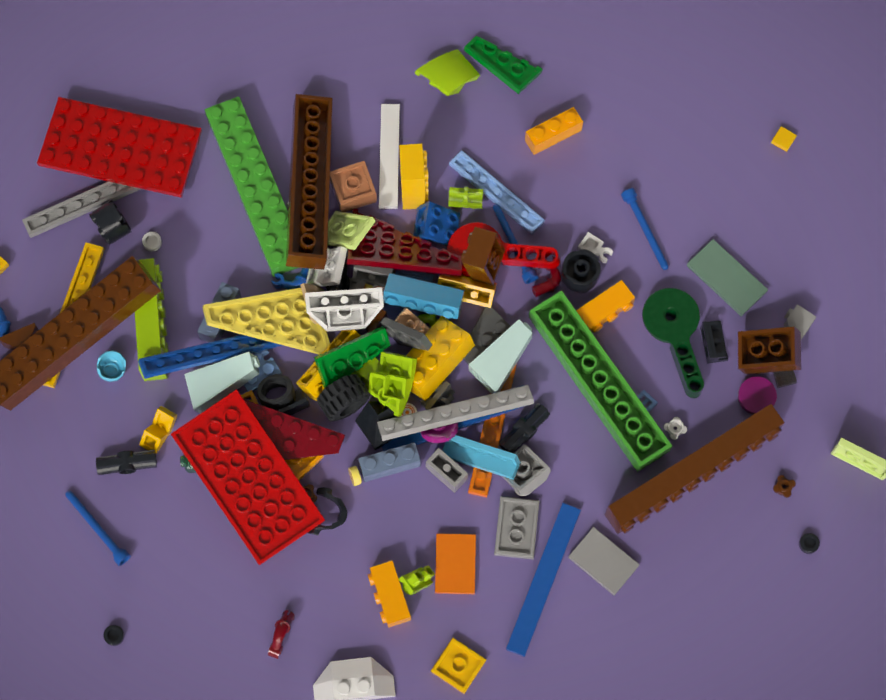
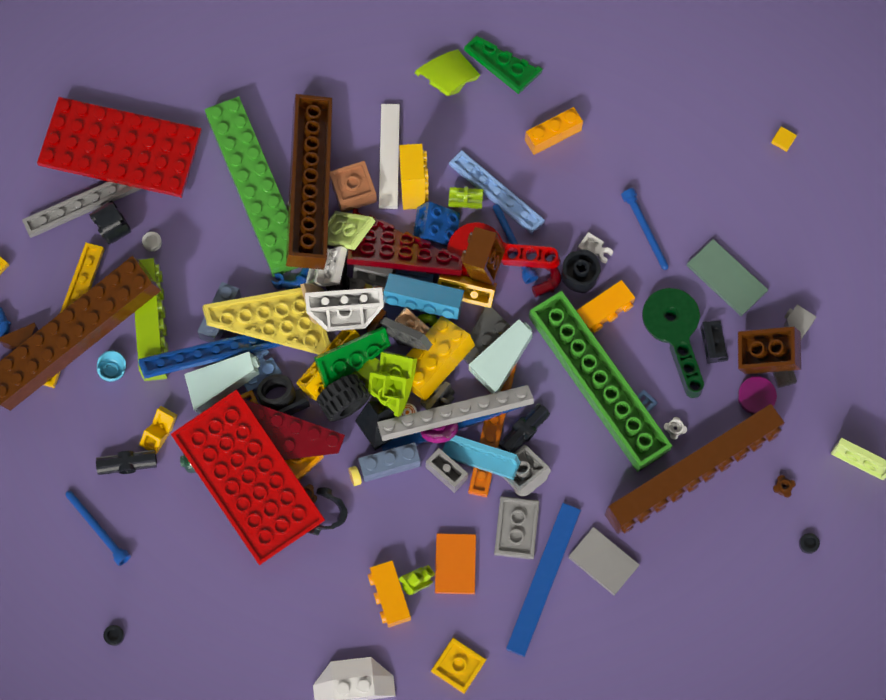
dark red piece [268,610,295,659] -> none

